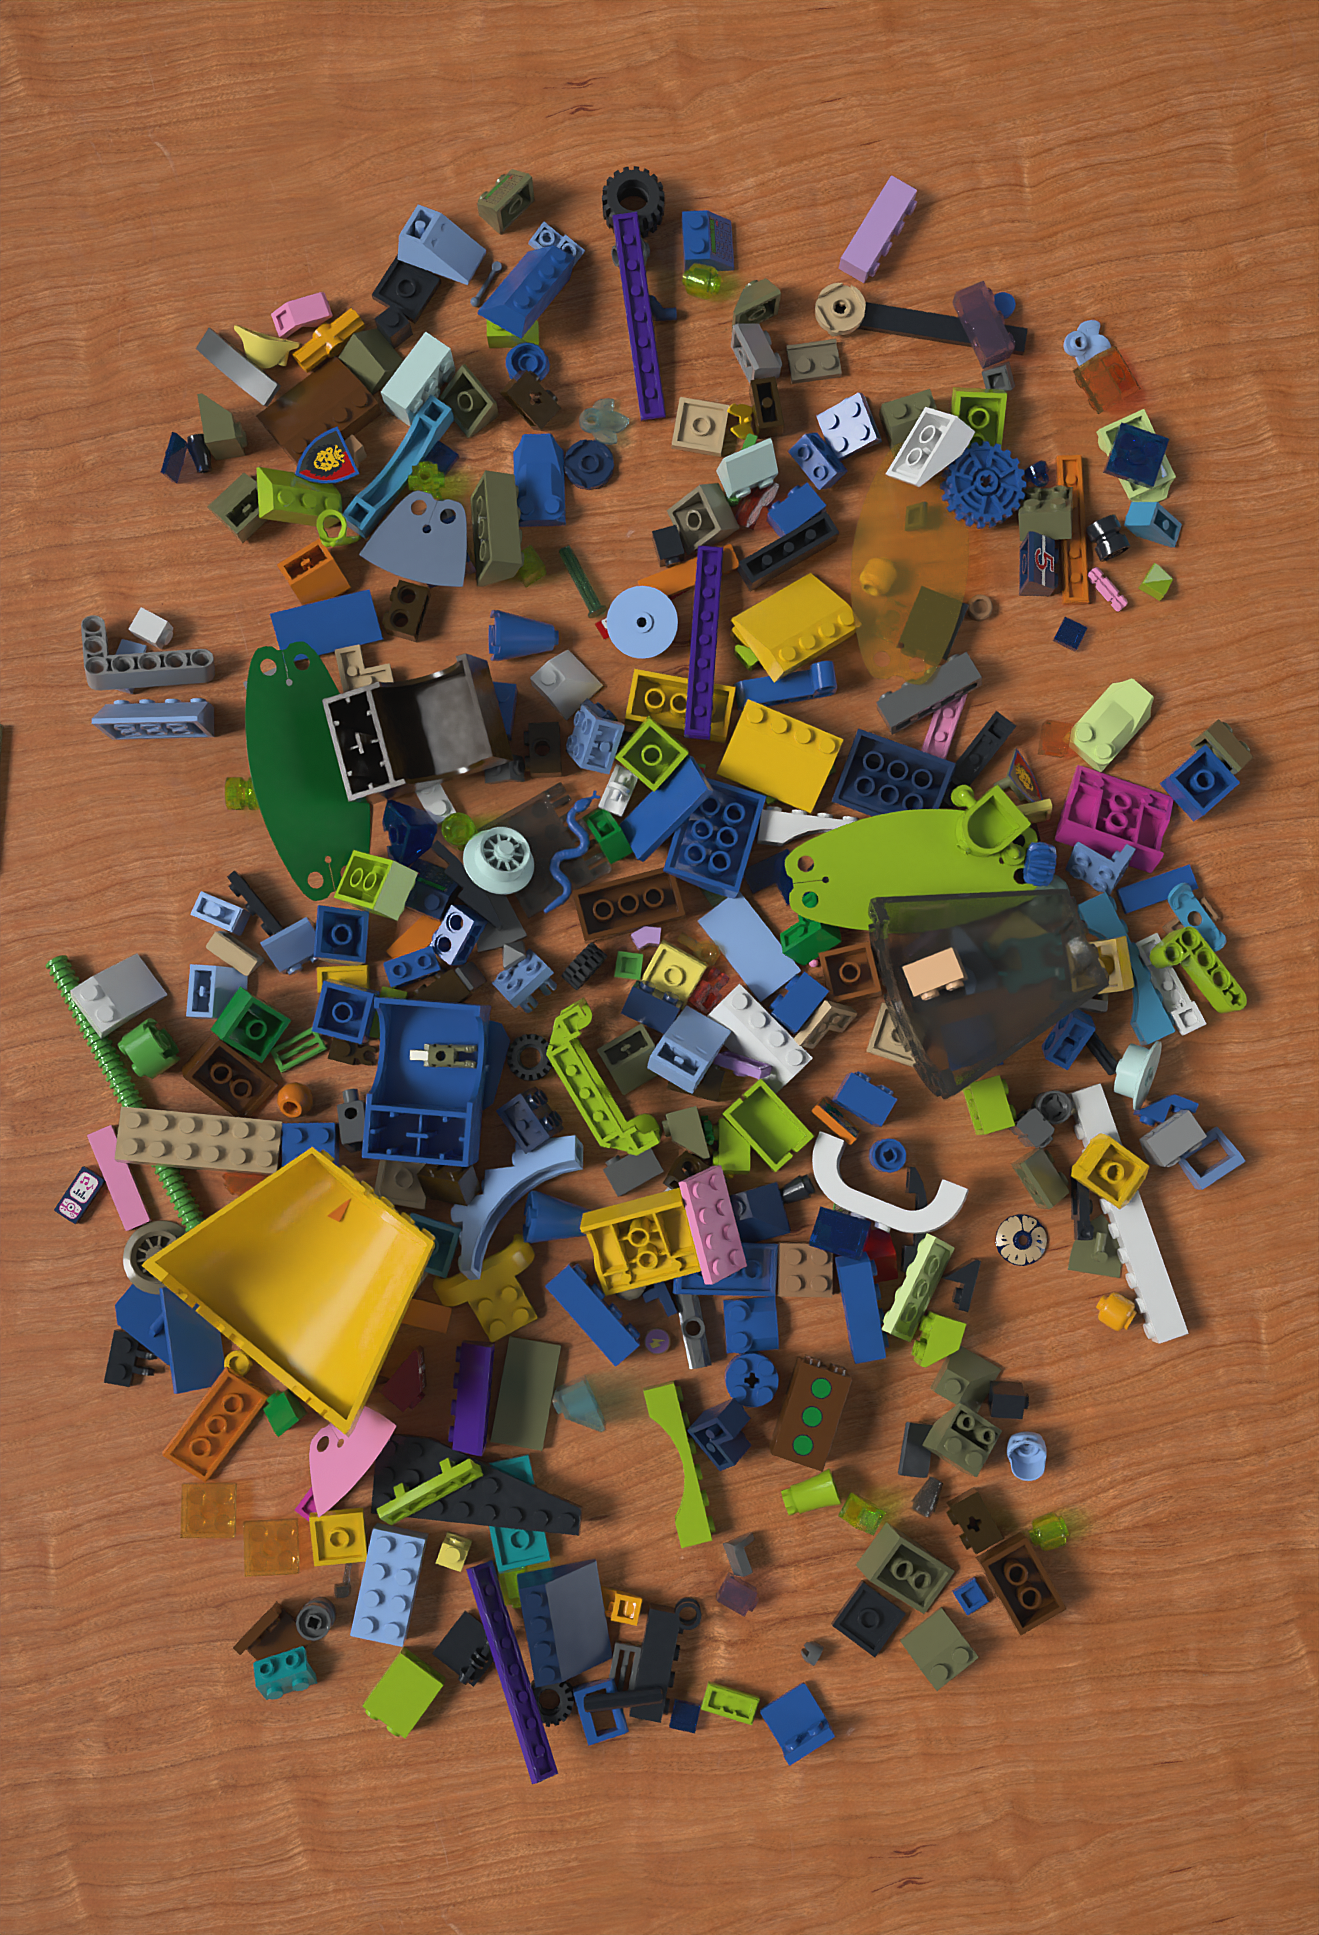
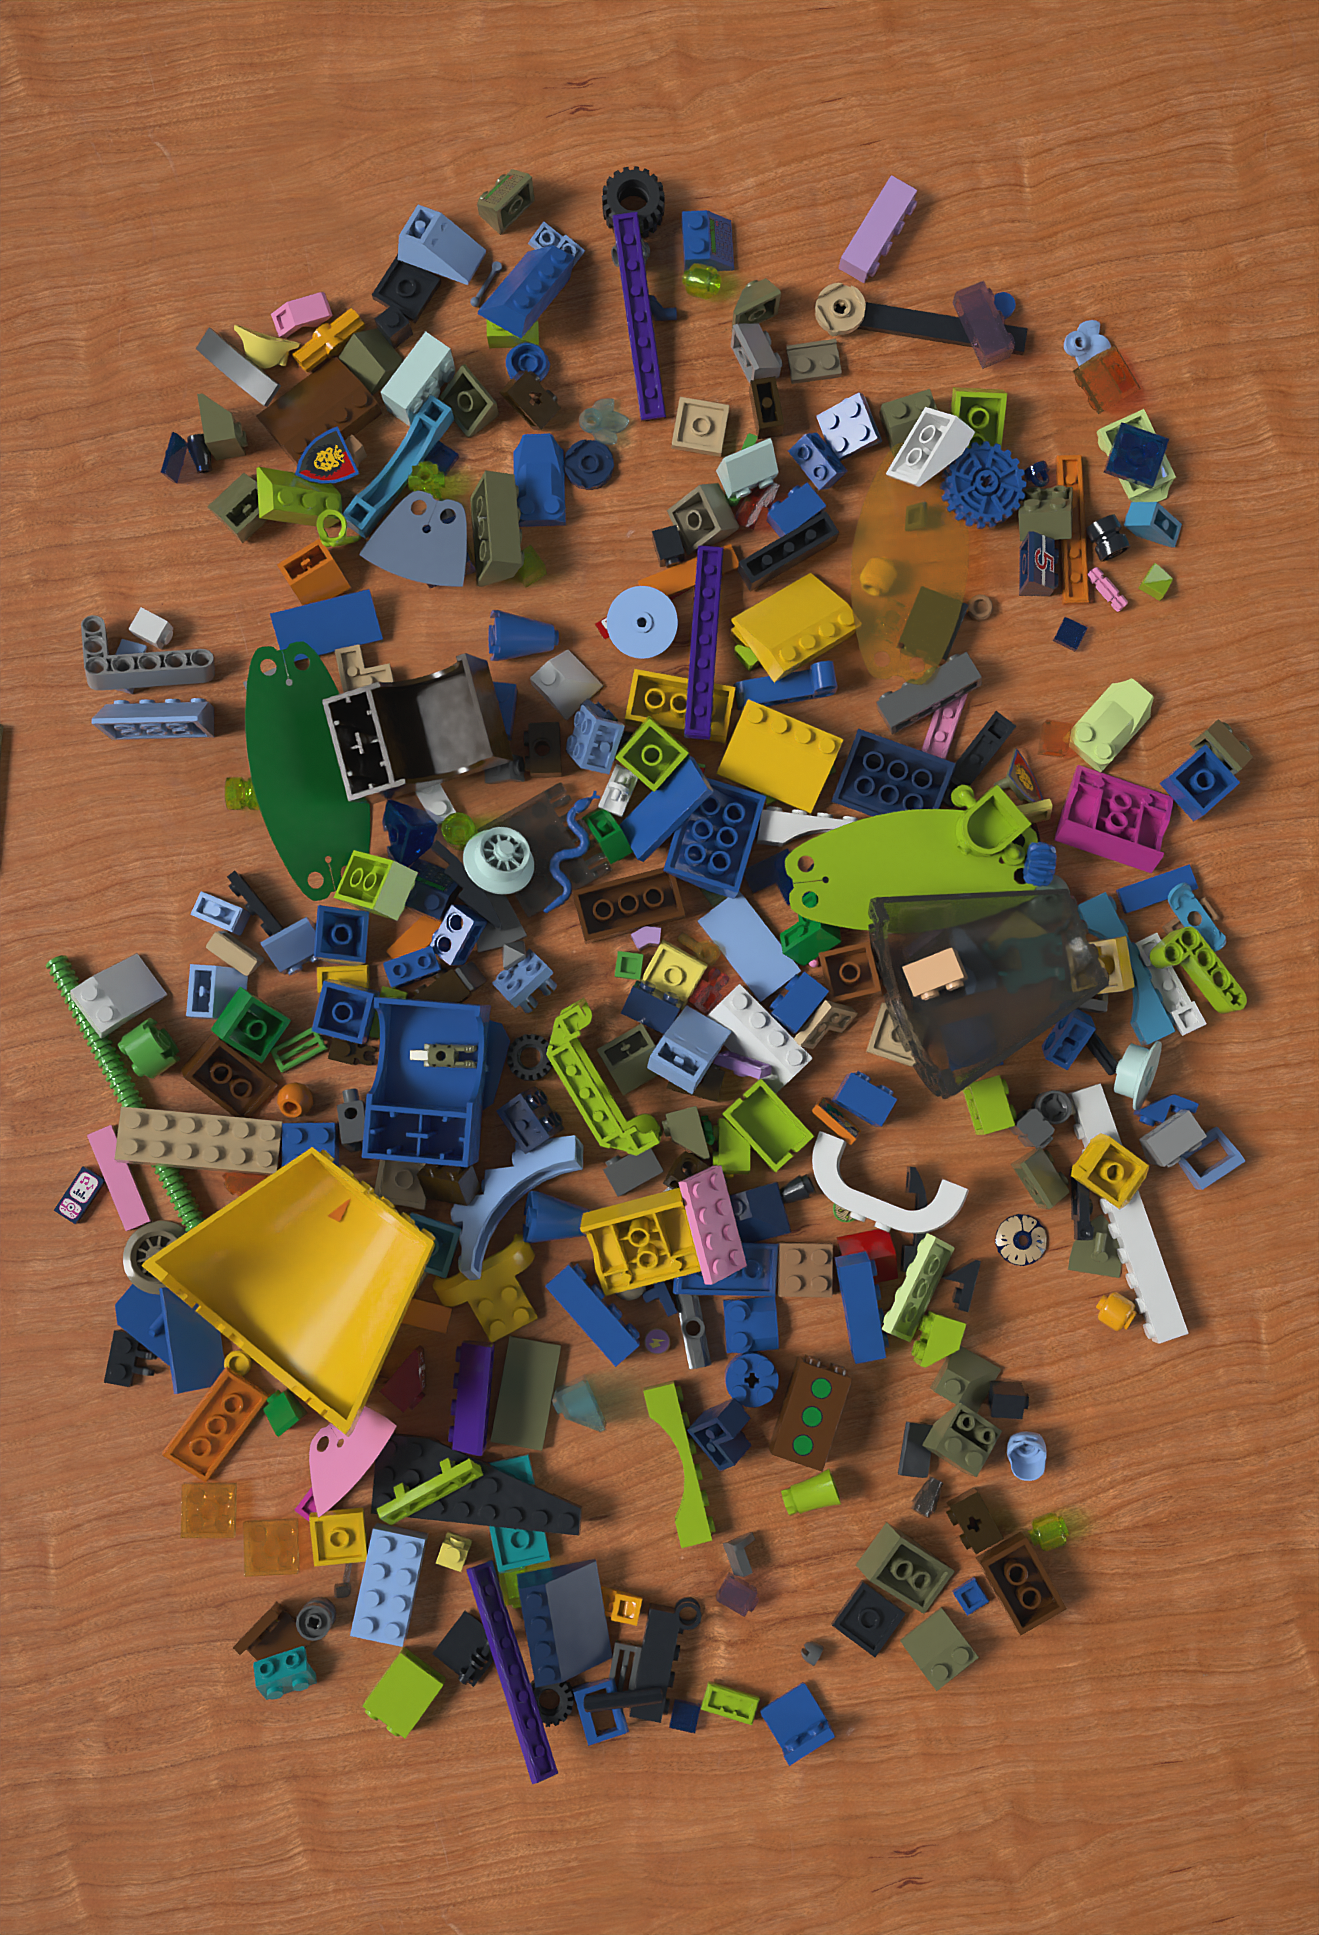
dark brown brick [382,580,431,643] -> none
clear green axle [559,545,607,618] -> none
black tyre [561,942,607,990] -> none
yellow piece [727,403,754,440] -> none
clear blue slope [809,1206,871,1261] -> none
clear neon green brick [838,1493,886,1536] -> none
blue wheel [868,1138,906,1173] -> none
dark grey slope [982,361,1015,392] -> none
medium blue bracket [1065,842,1136,896] -> none

